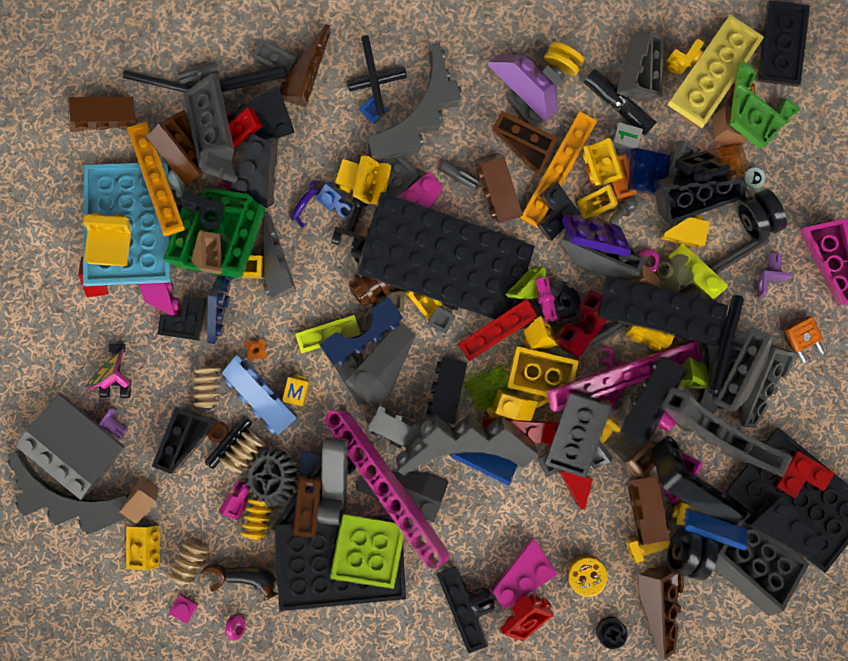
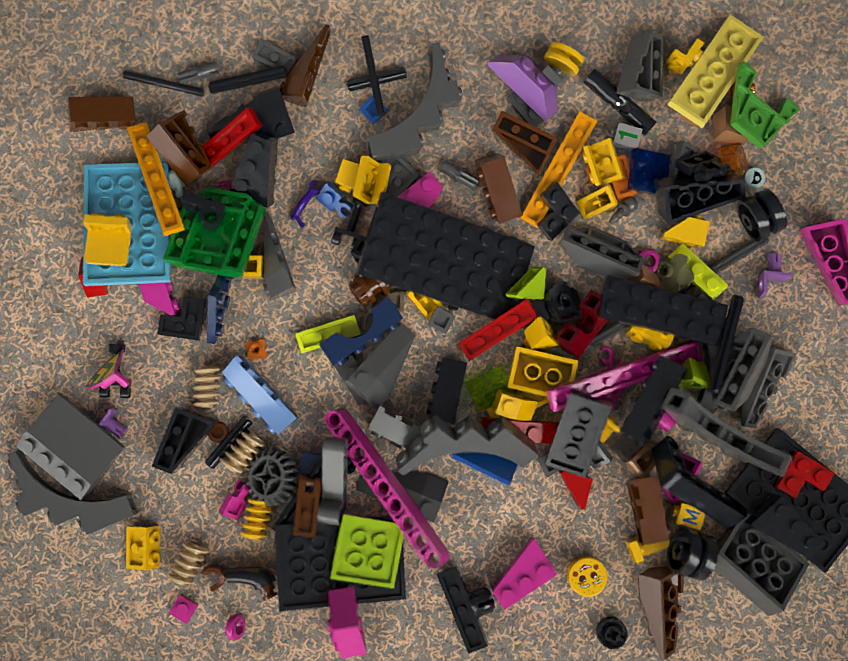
medium nougat slope [119,477,158,523] -> none
dark grey hinge [184,73,238,183] -> none
medium nougat slope [191,231,222,274] -> none
yellow brick [282,374,310,407] -> none
red plate [499,593,554,641] -> none
dark pink pin [535,277,557,322] -> none
dark purple plate [562,214,631,257] -> none
blue tile [685,509,747,550] -> none
black plate [758,0,810,87] -> none
orange piece [783,316,826,364] -> none
none -> dark pink wedge [327,587,367,659]

